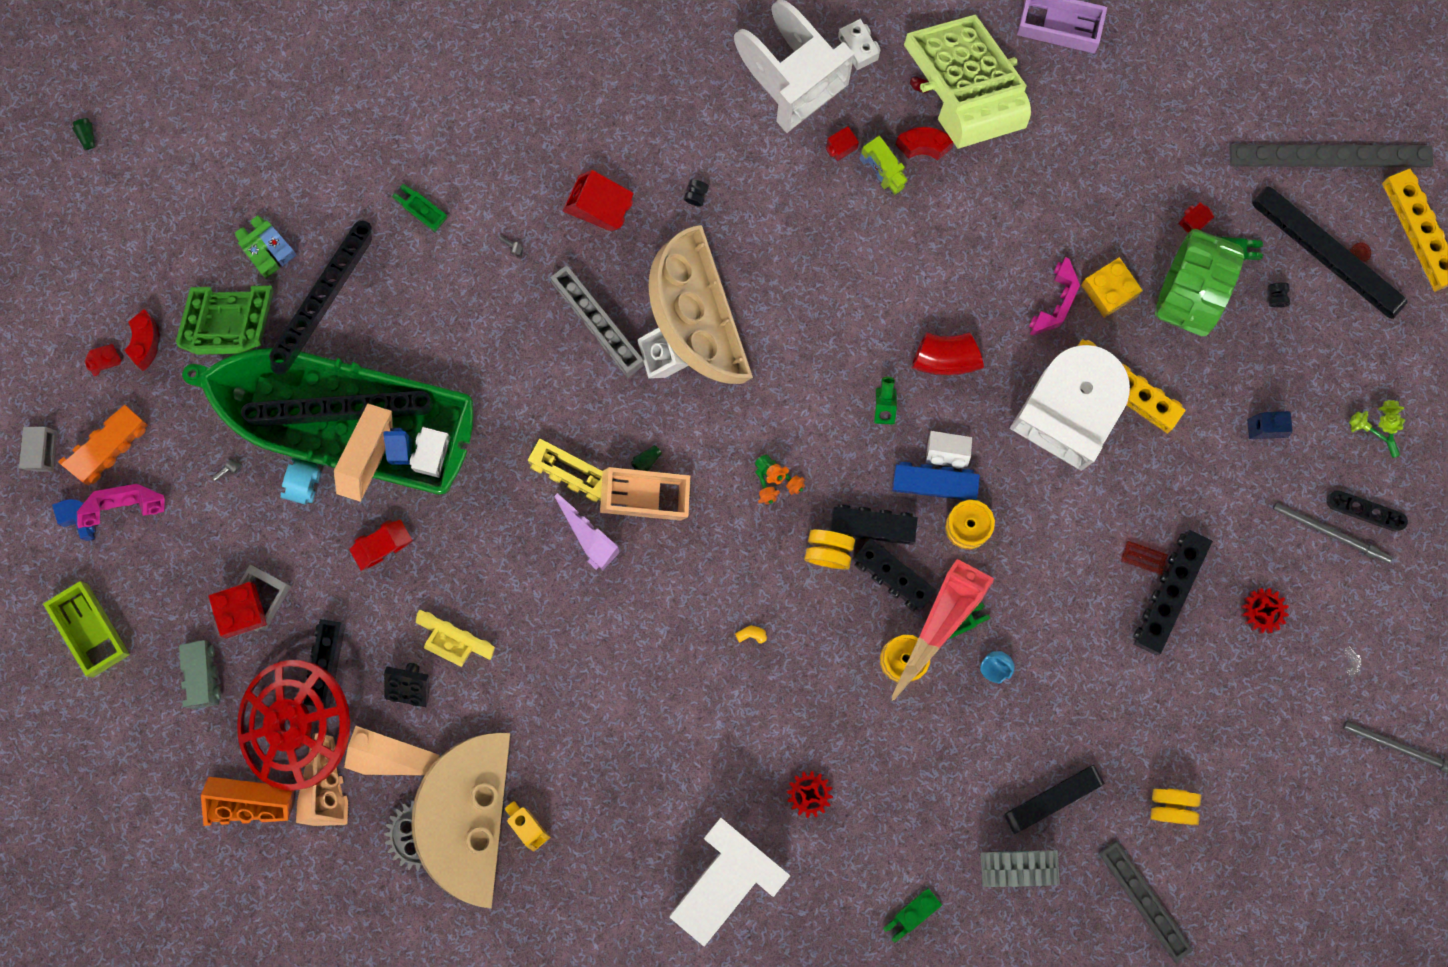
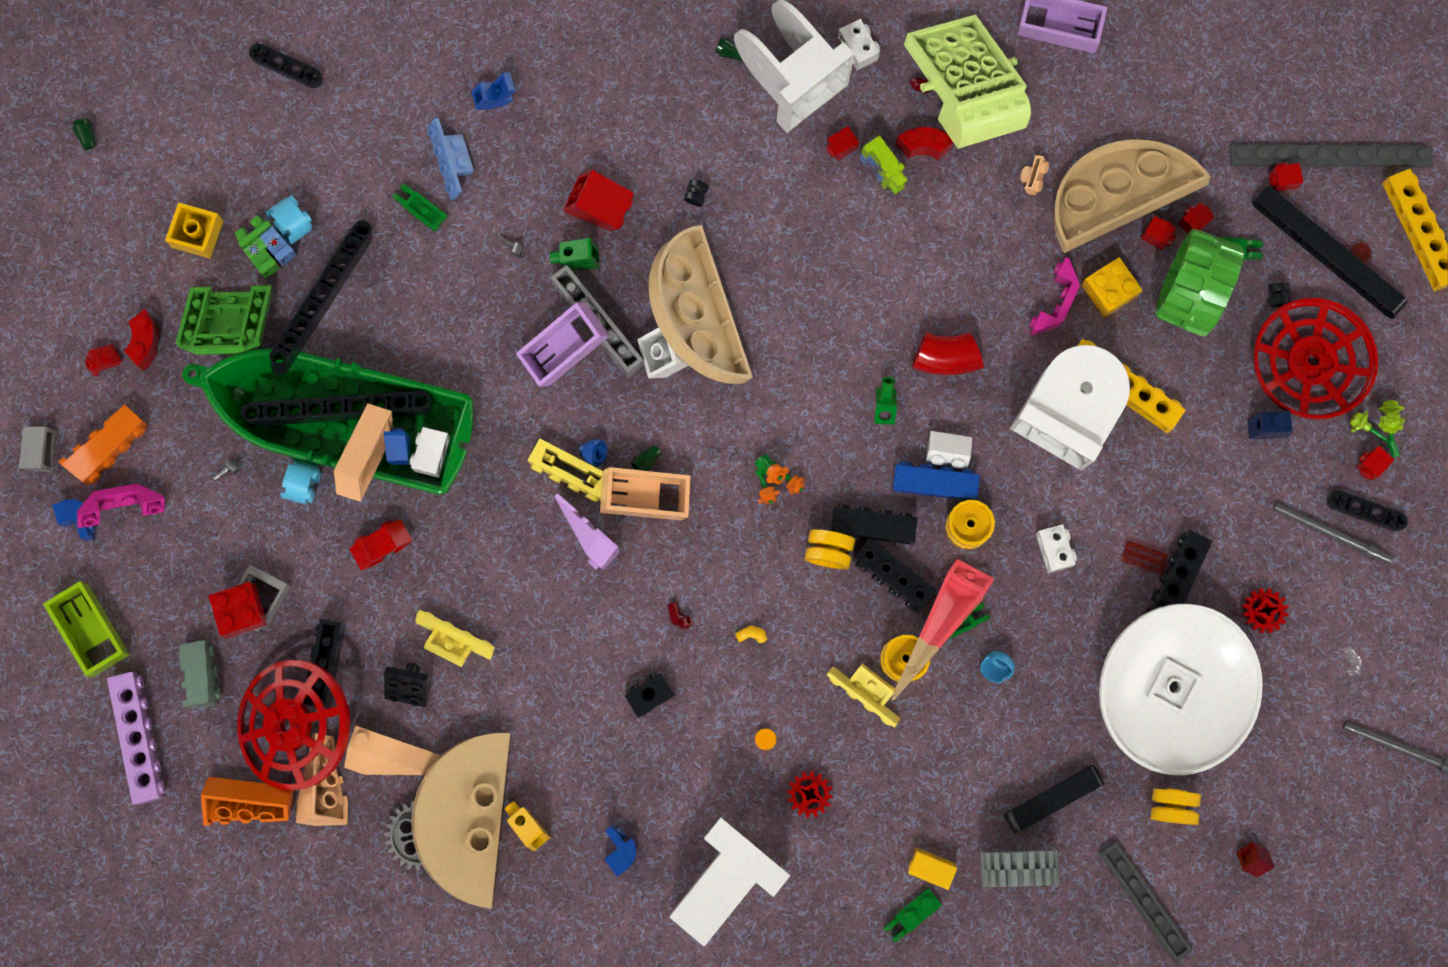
none -> lavender brick [107,672,165,805]
none -> yellow brick [165,202,224,259]
none -> black beam [249,44,323,88]
none -> medium azure brick [266,195,313,245]
none -> medium blue bracket [427,118,474,200]
none -> blue brick [471,72,515,110]
none -> lavender piece [516,302,610,387]
none -> green torso [550,238,600,270]
none -> blue brick [579,439,607,468]
none -> blue brick [604,826,637,877]
none -> black brick [625,672,674,719]
none -> dark red arm [667,602,693,629]
none -> dark green cone [715,38,742,62]
none -> light orange tile [755,729,776,750]
none -> light yellow bracket [827,663,900,727]
none -> yellow hinge [908,847,957,890]
none -> light nougat piece [1020,155,1049,195]
none -> white brick [1036,524,1077,574]
none -> tan plate [1054,139,1211,253]
none -> white dish [1099,604,1263,775]
none -> red brick [1141,216,1176,251]
none -> dark red panel [1236,842,1275,877]
none -> red dish [1253,298,1378,420]
none -> red brick [1269,162,1304,192]
none -> red brick [1356,446,1394,481]

